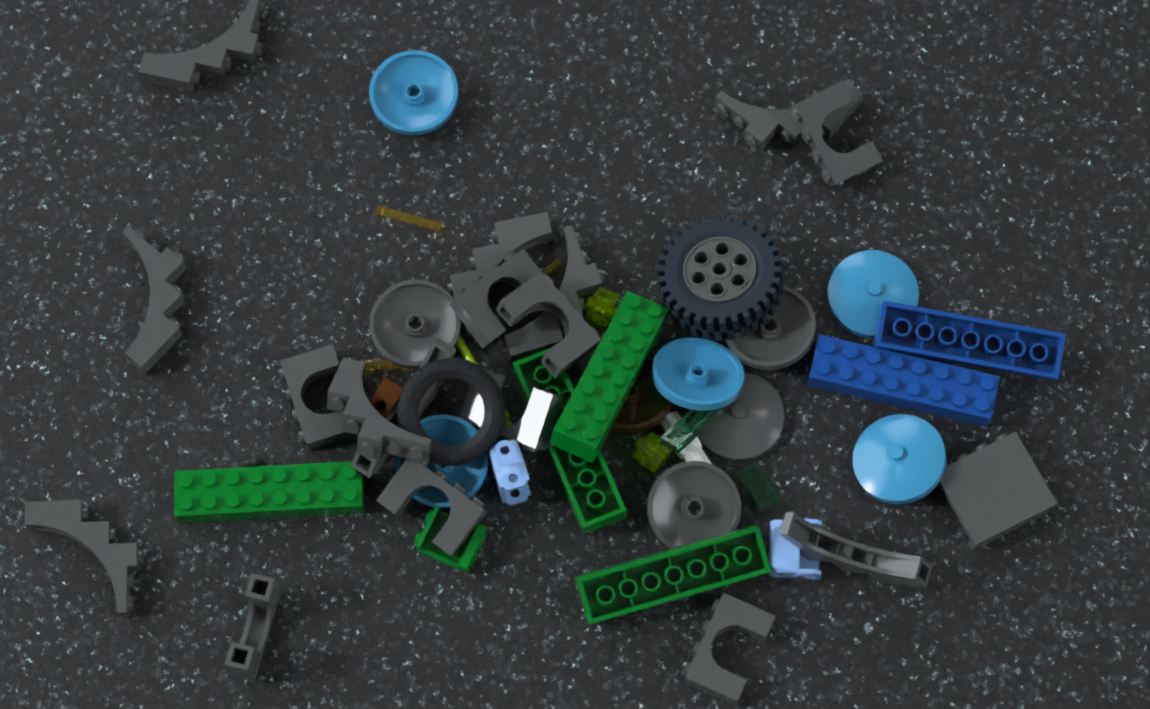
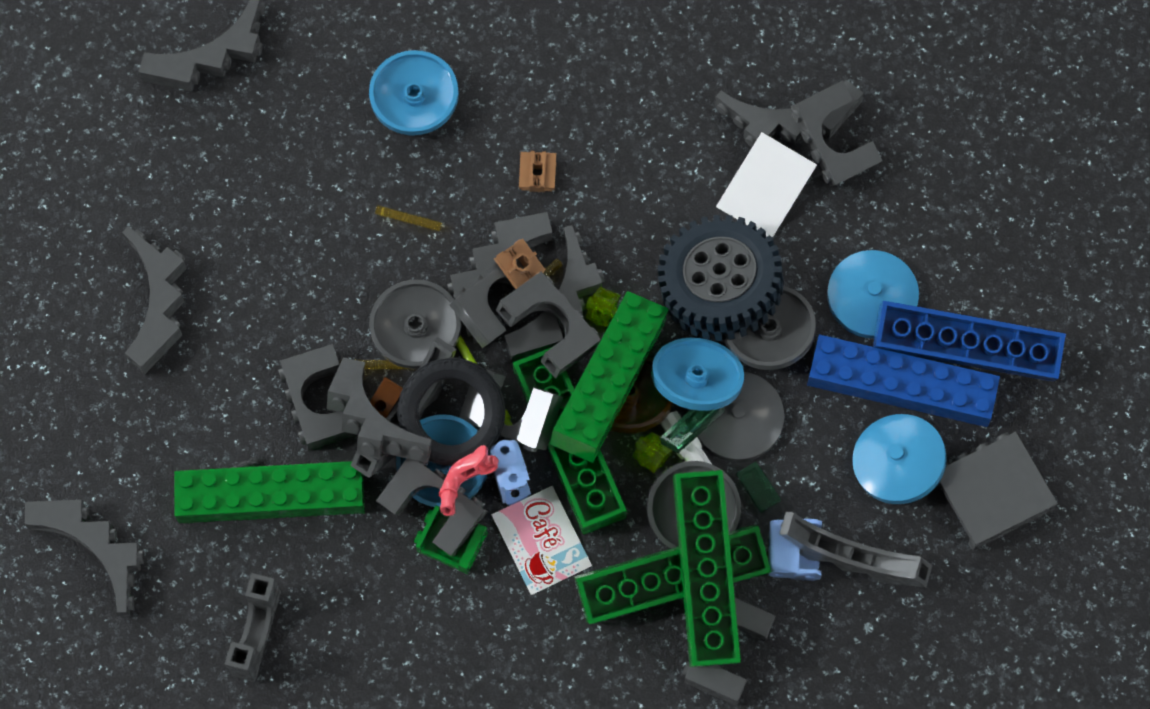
none -> coral piece [439,445,498,516]
none -> sticker [492,486,592,595]
none -> medium nougat piece [494,239,546,289]
none -> medium nougat piece [519,151,556,192]
none -> green brick [673,470,741,667]
none -> white sticker [716,132,817,238]

